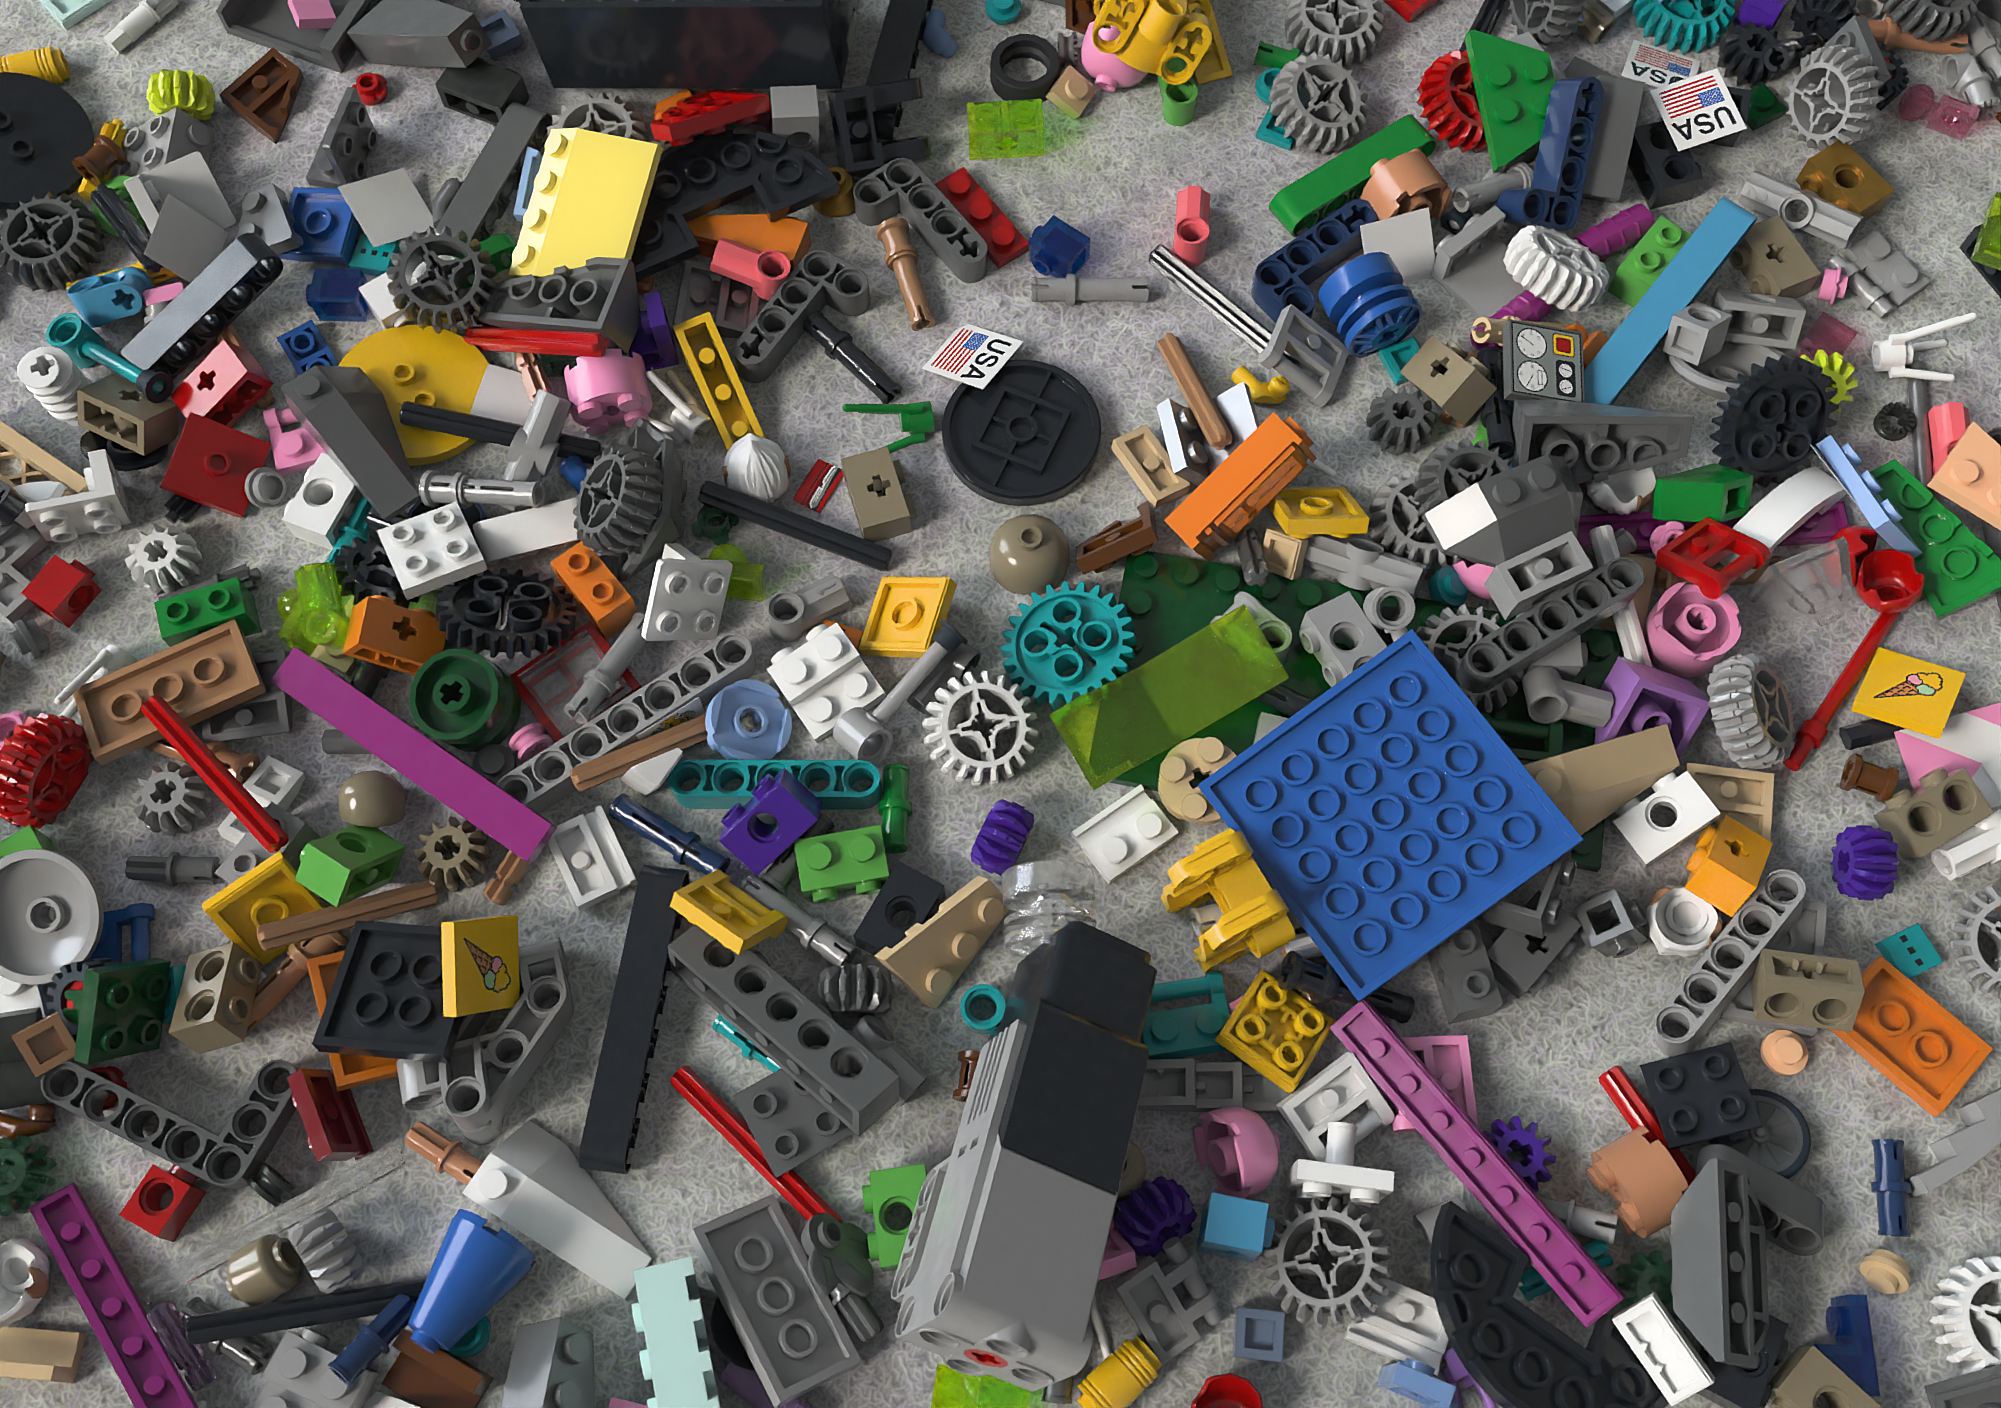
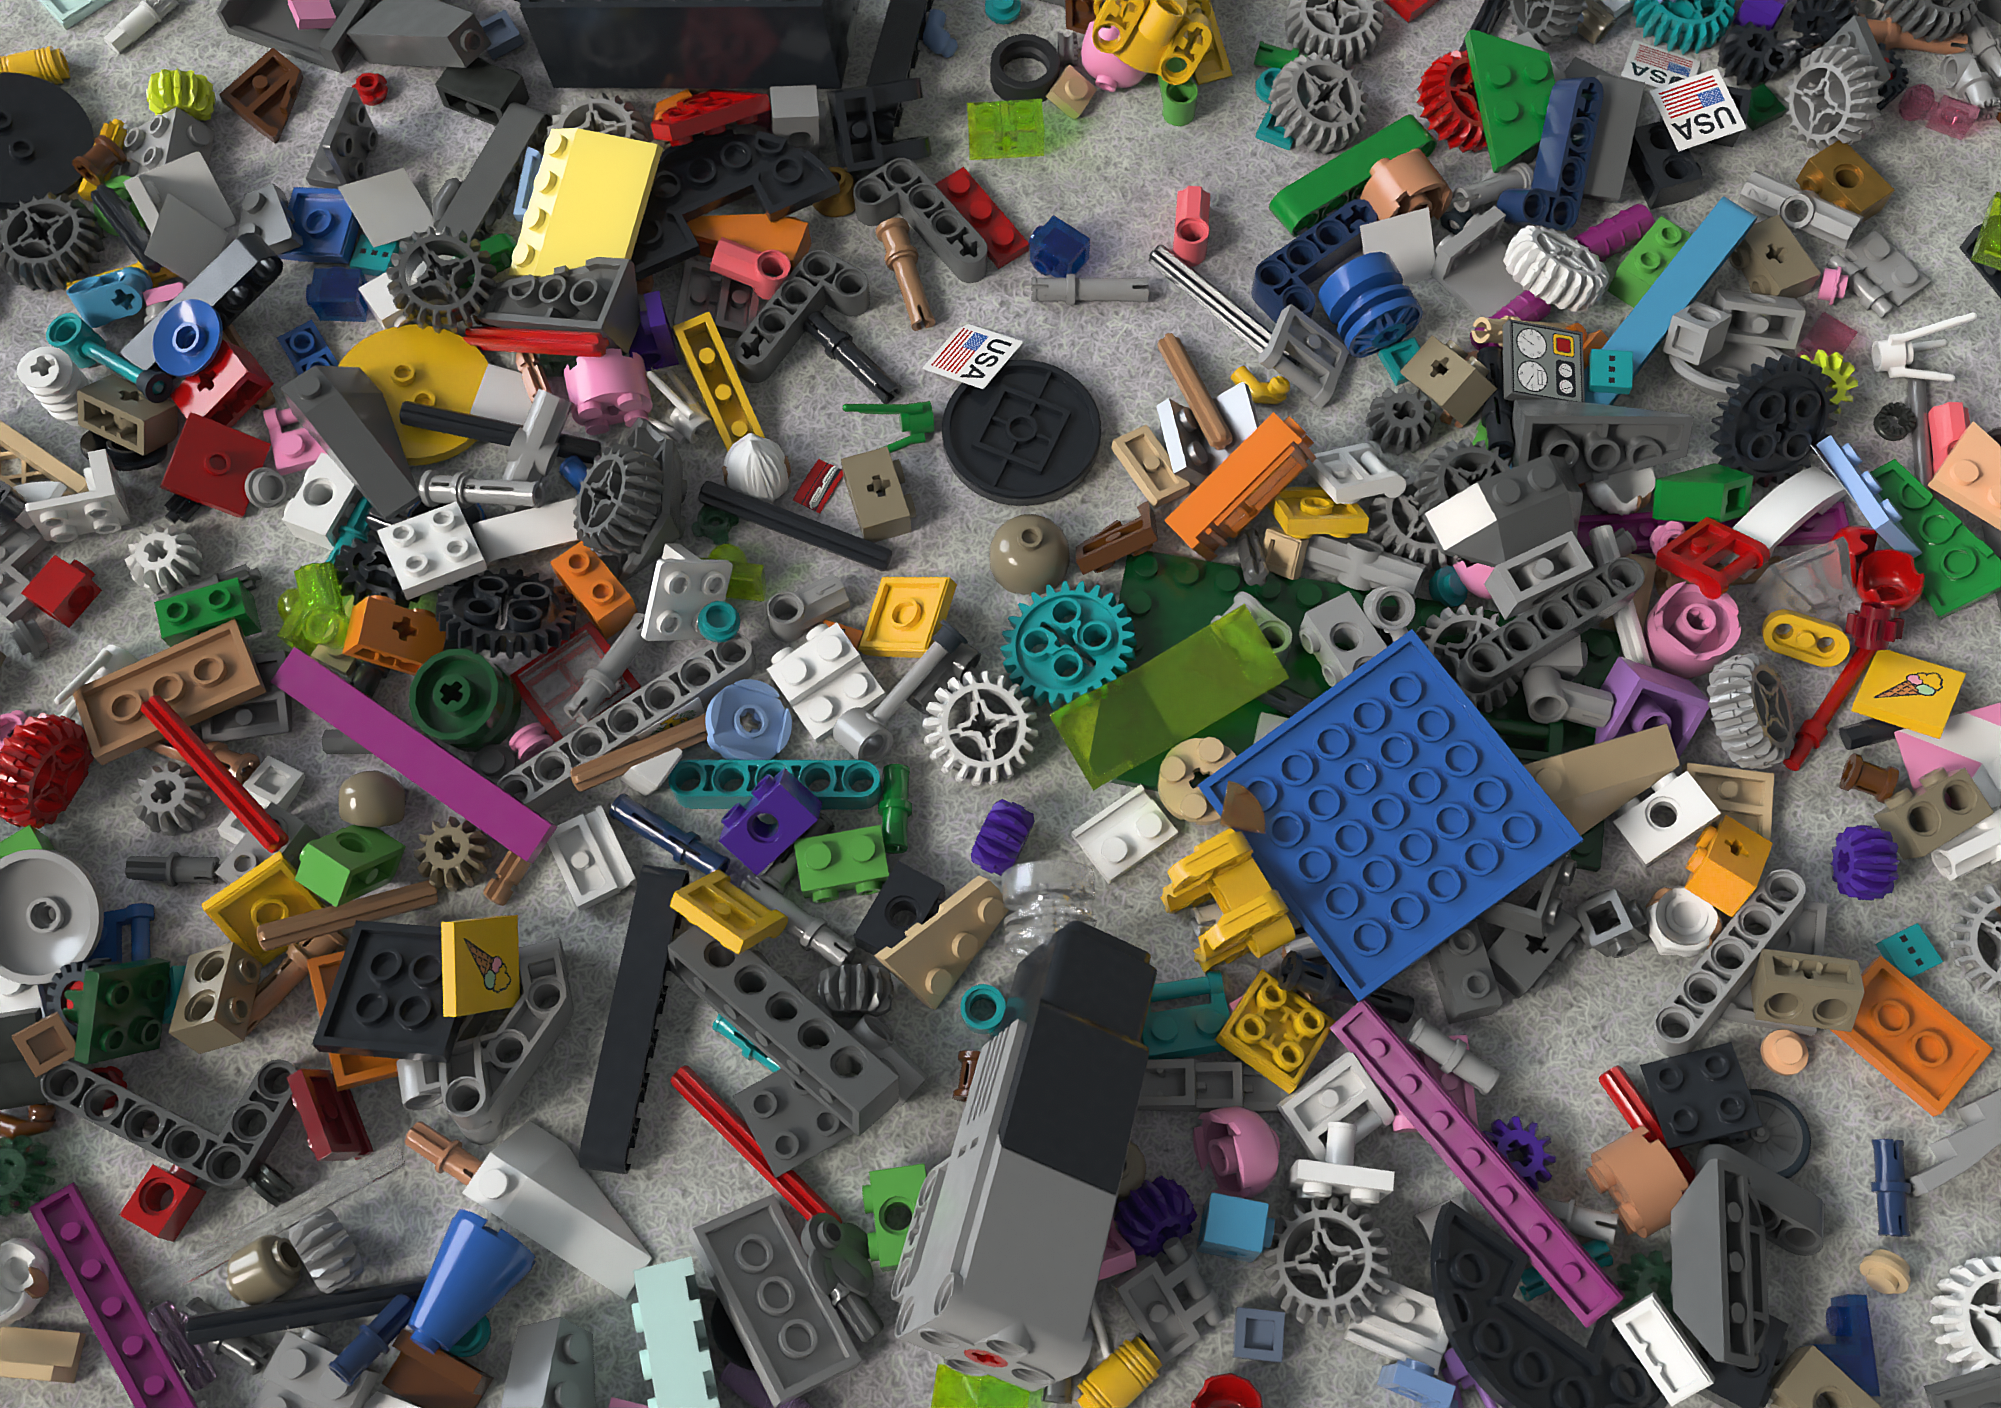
none -> blue dish [152,299,223,377]
none -> teal plate [698,601,740,643]
none -> clear orange tile [1220,781,1266,834]
none -> white plate [1306,443,1406,504]
none -> light grey pin [1405,1018,1500,1095]
none -> teal tile [1588,349,1633,394]
none -> yellow plate [1761,609,1850,667]
none -> dark red gear [1845,602,1905,650]

